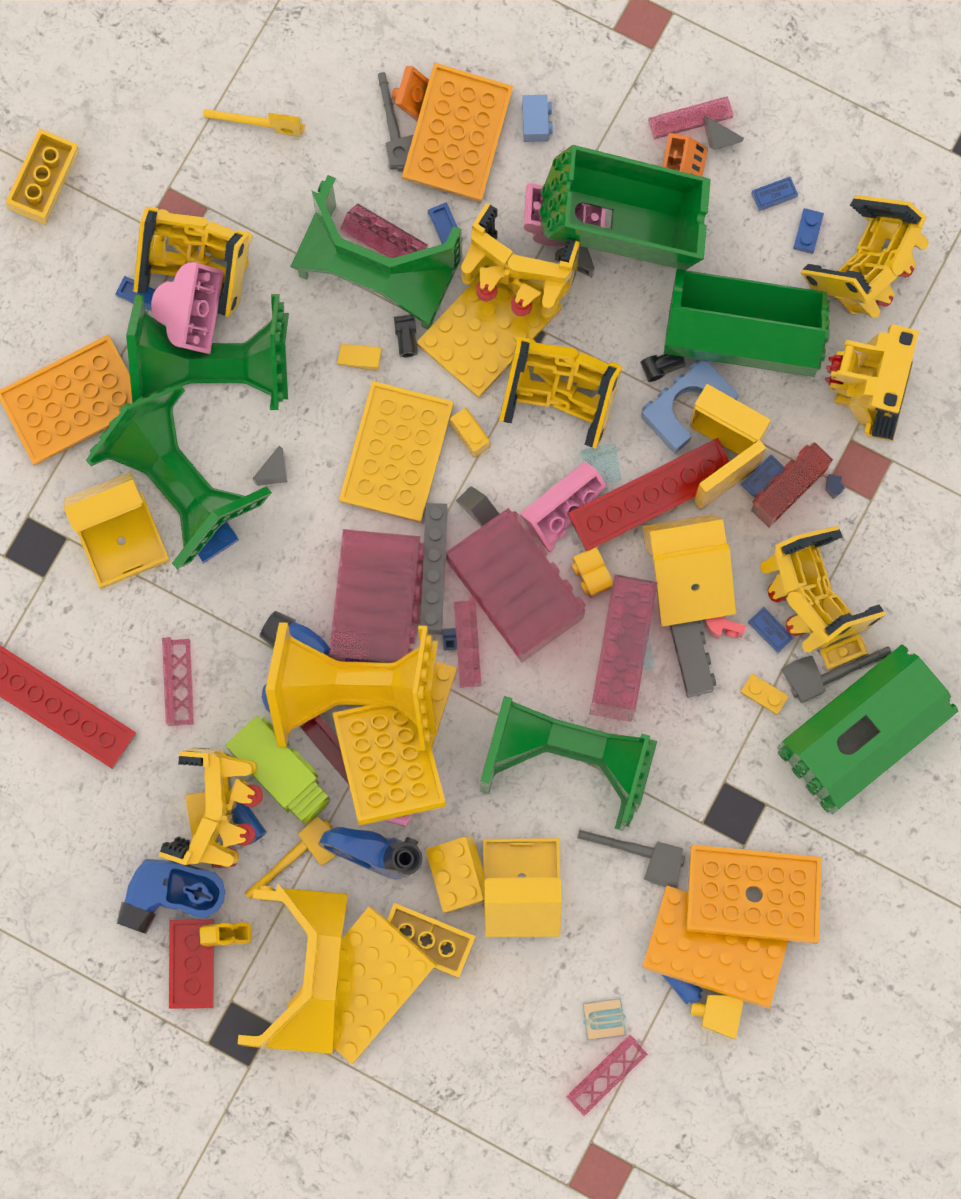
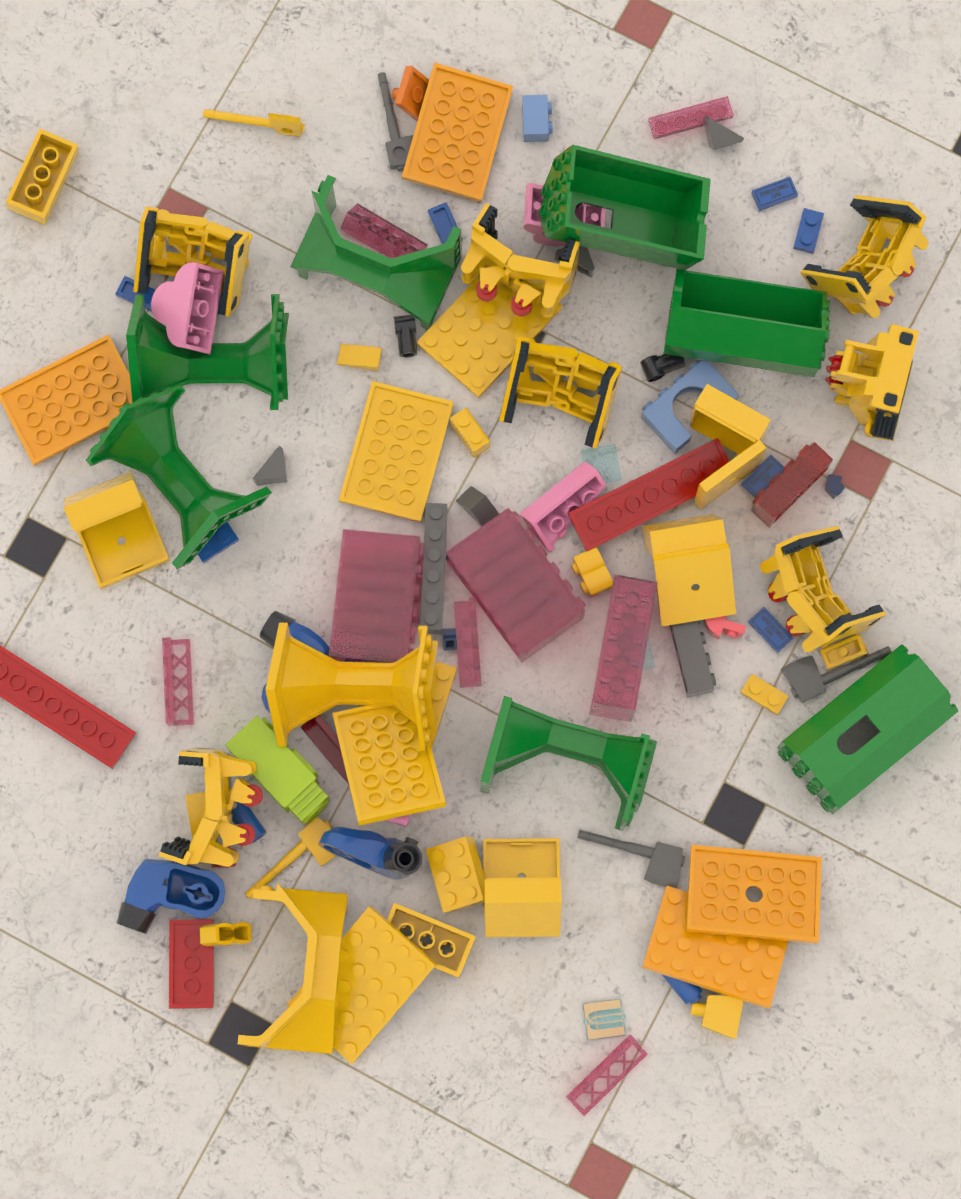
orange slope [662,133,708,177] -> none

